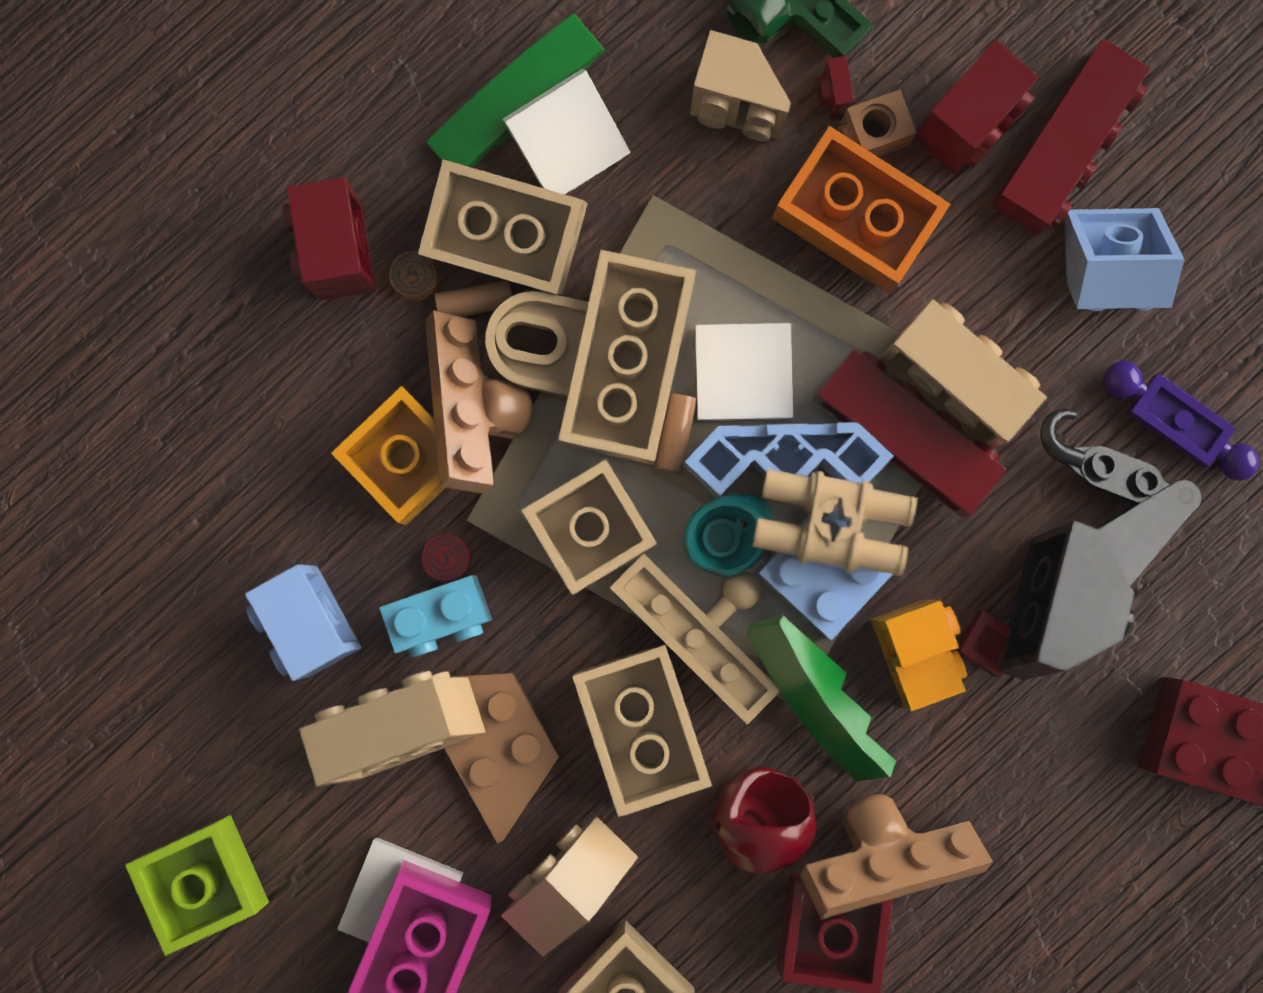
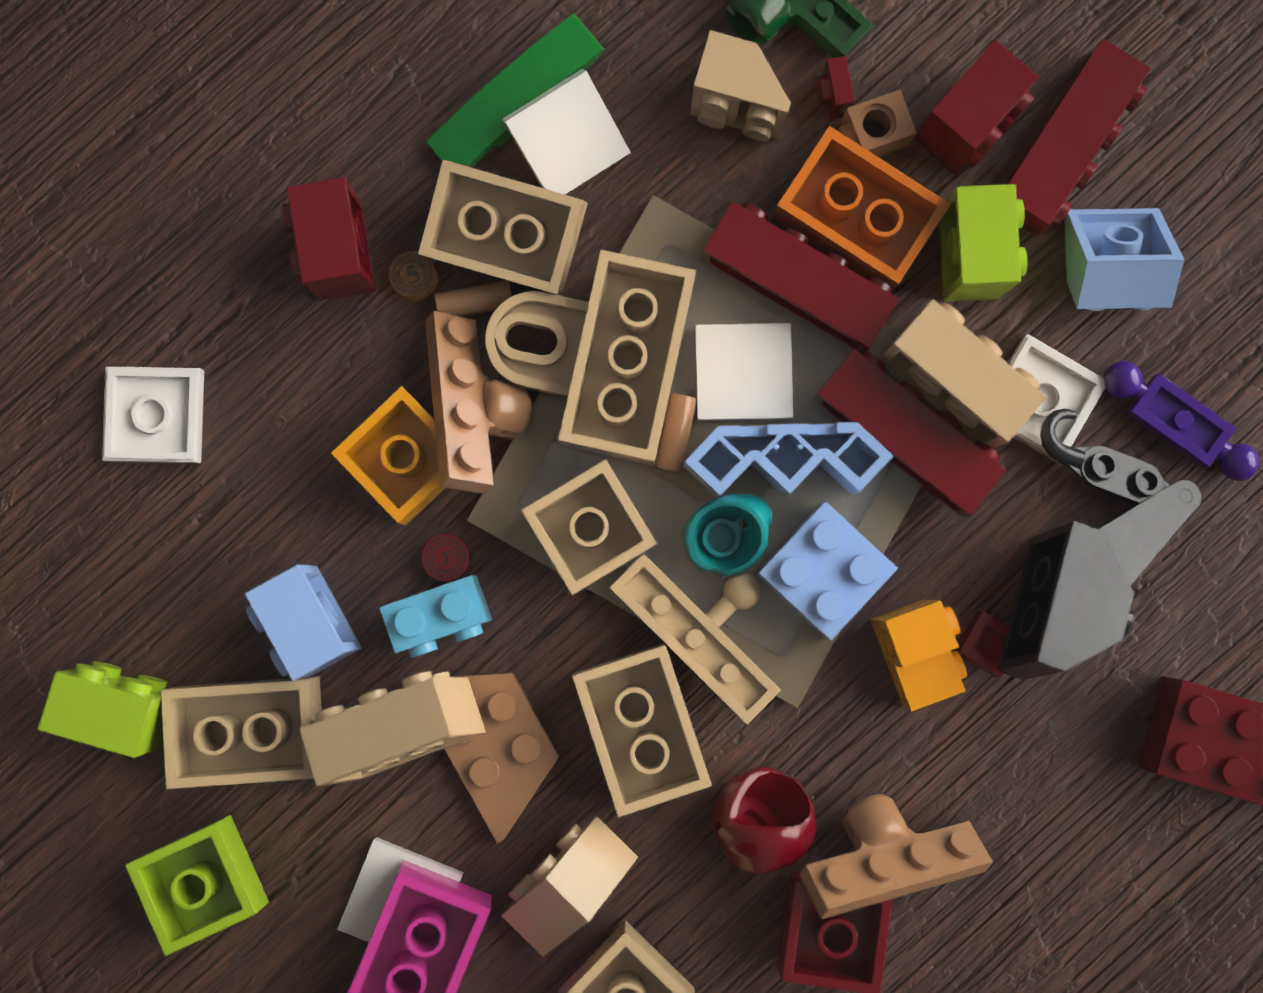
green slope [746,616,896,781] -> none
tan pin [752,469,917,576] -> none
none -> lime brick [38,661,167,758]
none -> white tile [102,367,204,463]
none -> tan brick [161,676,322,789]
none -> dark red brick [701,201,899,354]
none -> lime brick [938,184,1027,302]
none -> white tile [1008,334,1105,463]

